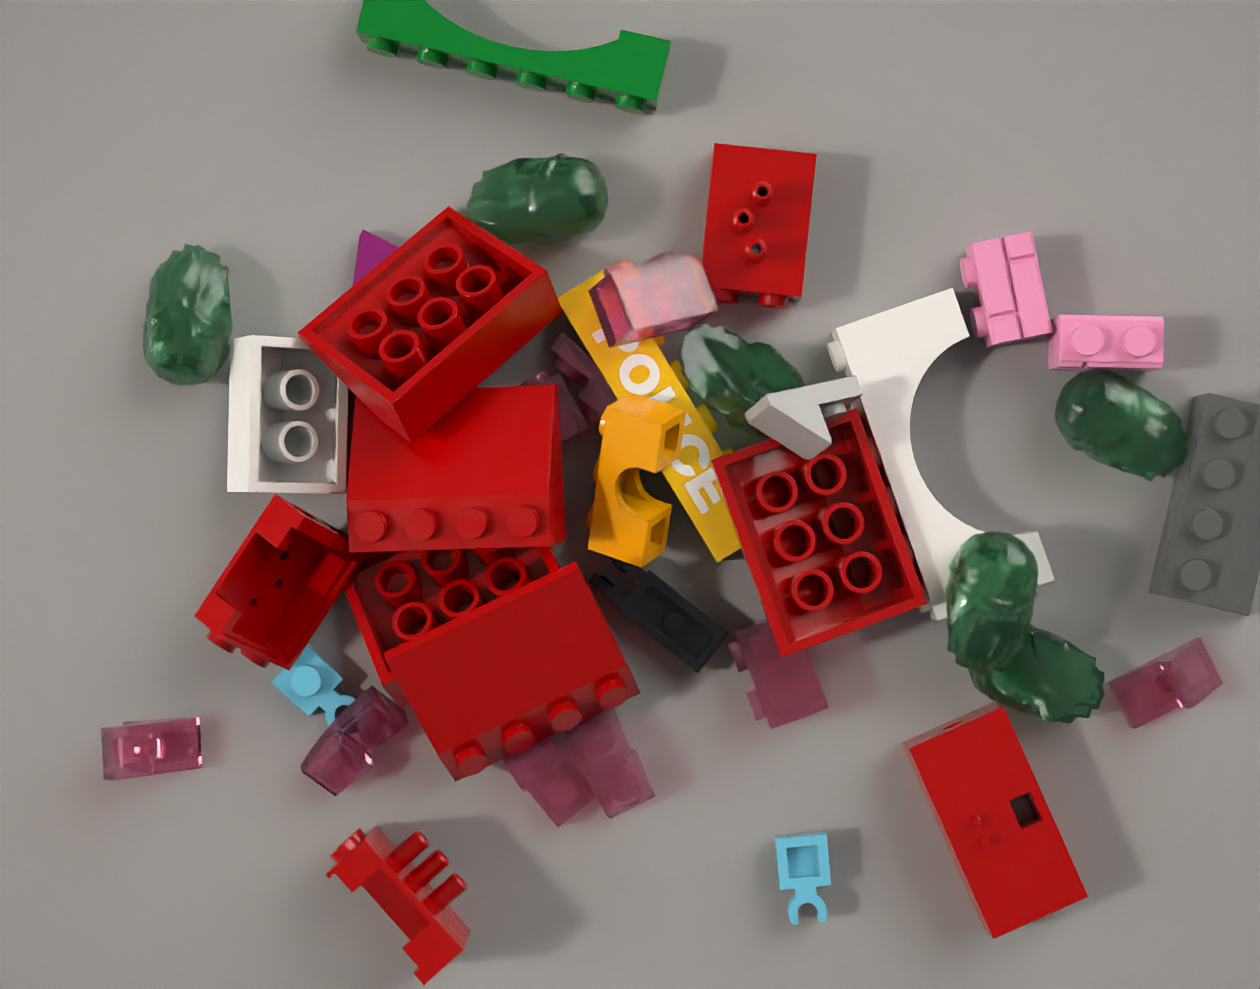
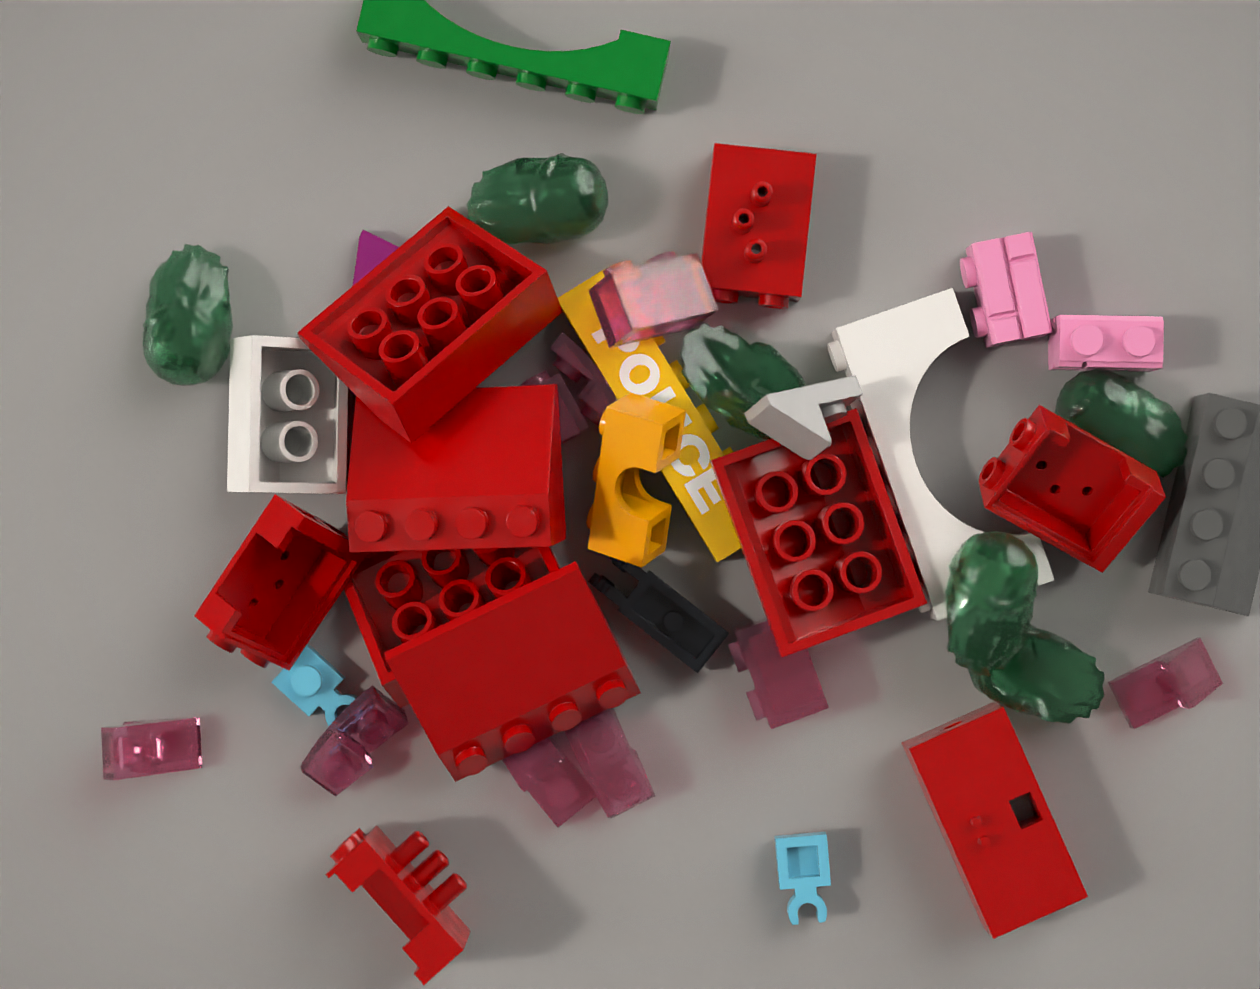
none -> red piece [979,405,1166,573]

